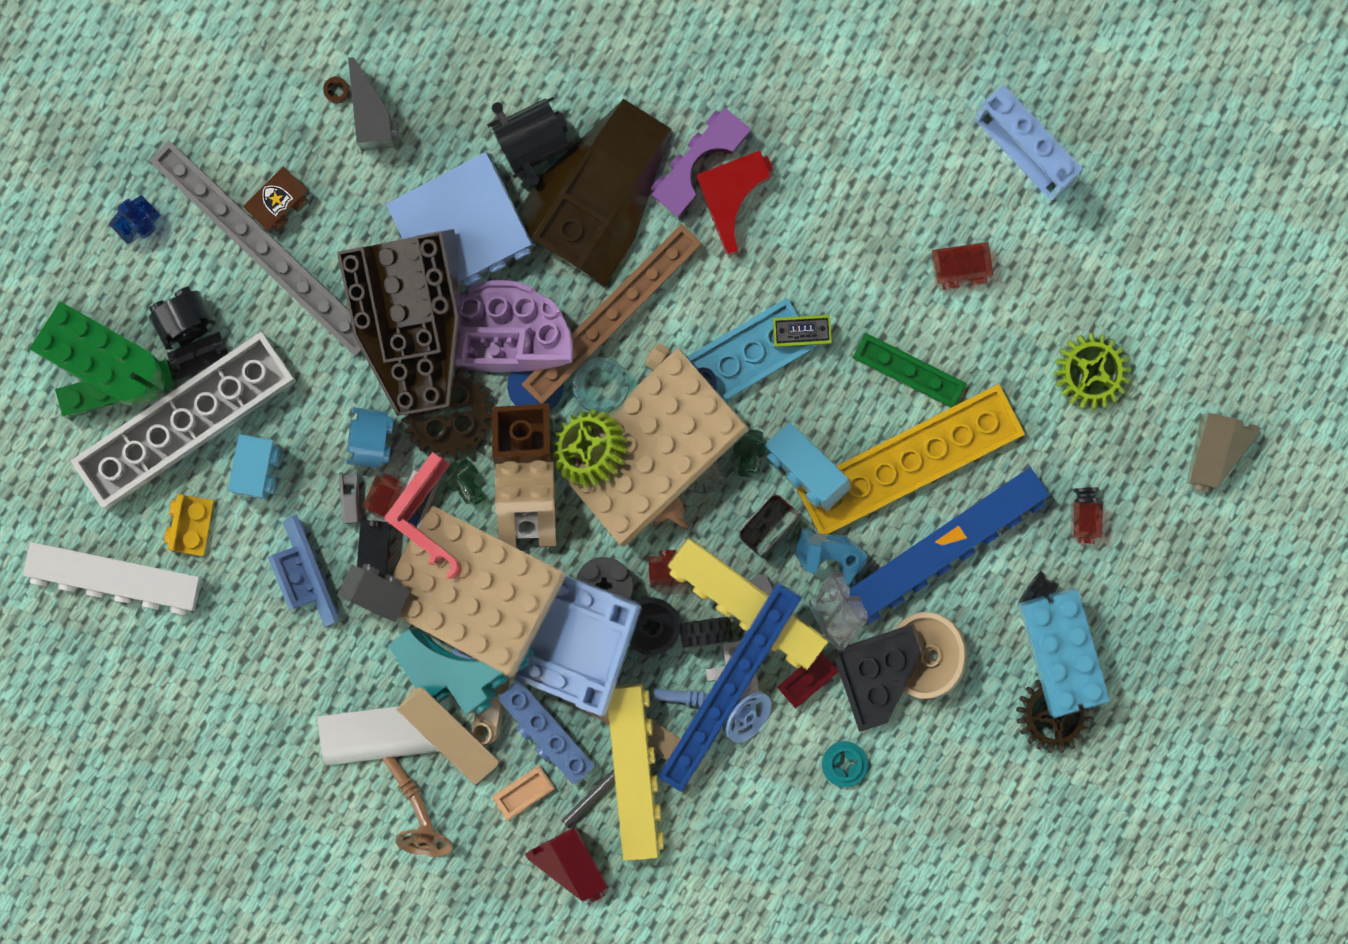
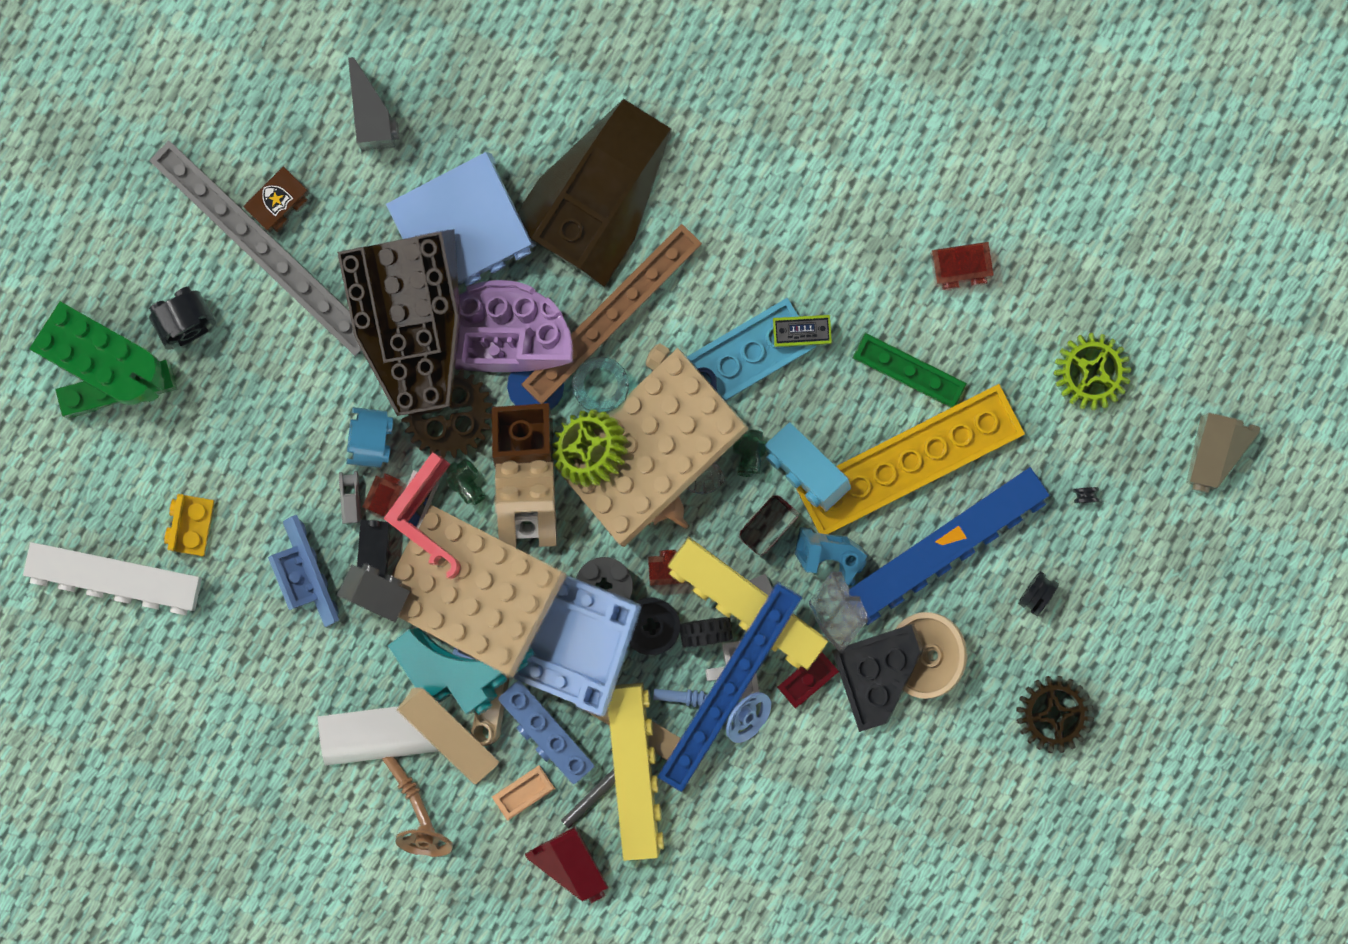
white brick [70,332,297,510] -> none
clear blue brick [109,195,161,245] -> none
black hinge [166,332,228,380] -> none
medium azure brick [228,434,282,500] -> none
reddish brown bush [323,76,349,104] -> none
black container [487,97,576,187] -> none
medium lavender arch [651,108,751,220] -> none
red arch [696,150,773,257] -> none
teal gear [822,741,868,787] -> none
light blue window [974,84,1083,202] -> none
medium azure piece [1018,587,1110,717] -> none
clear red brick [1070,503,1103,544] -> none

